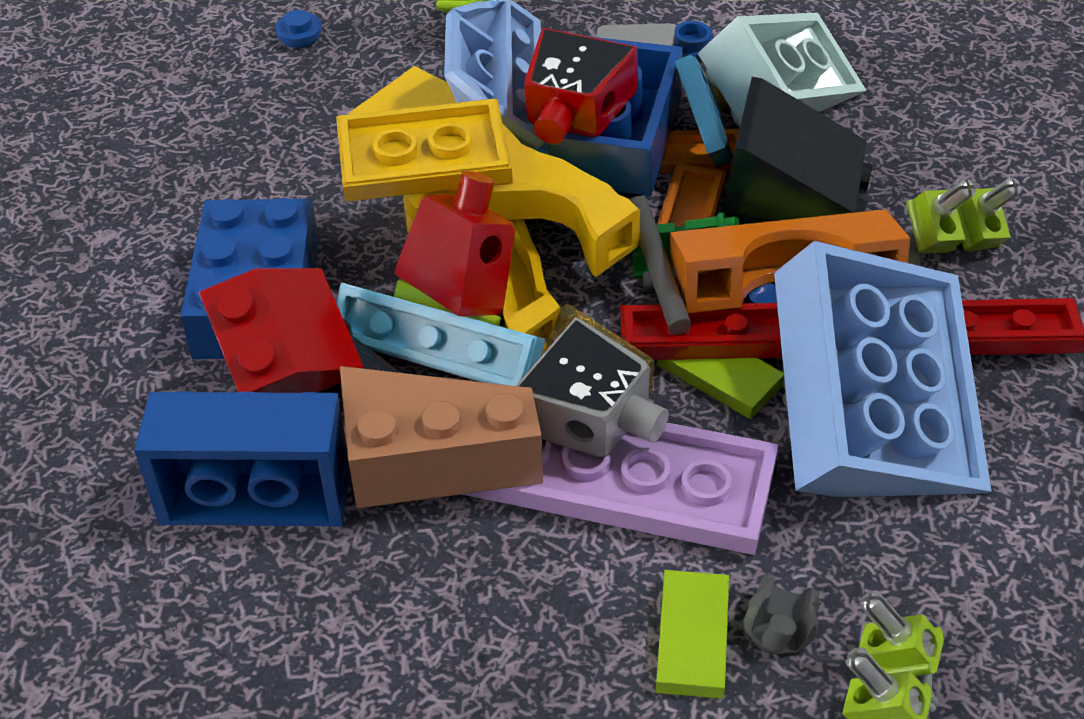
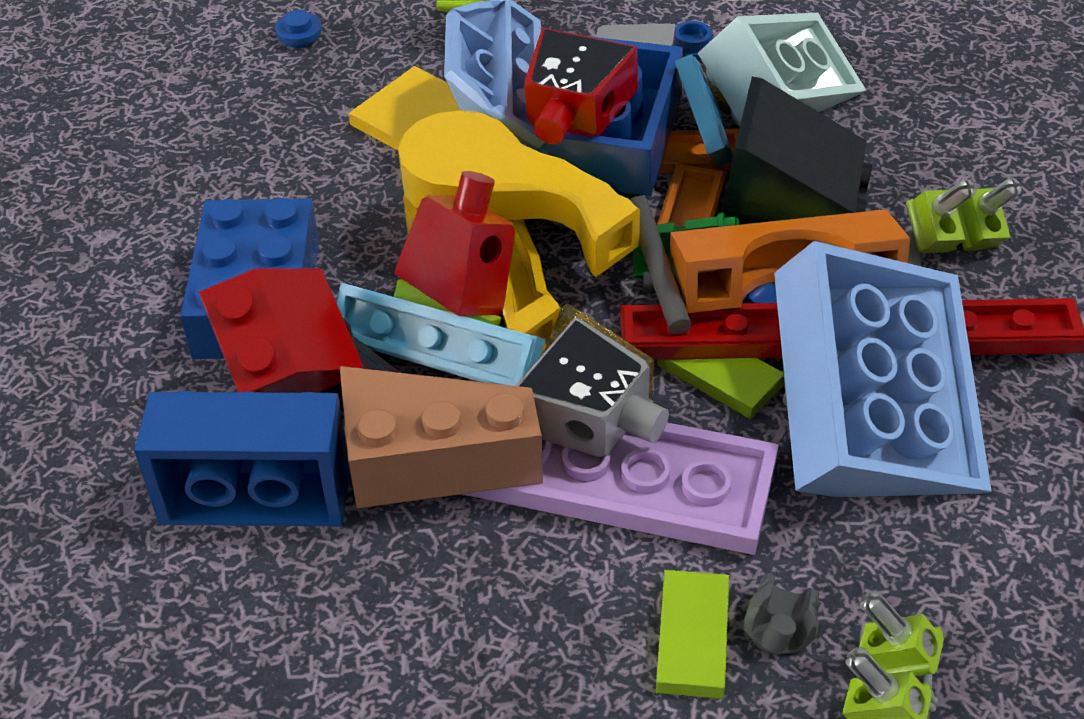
yellow tile [336,99,513,202] -> none

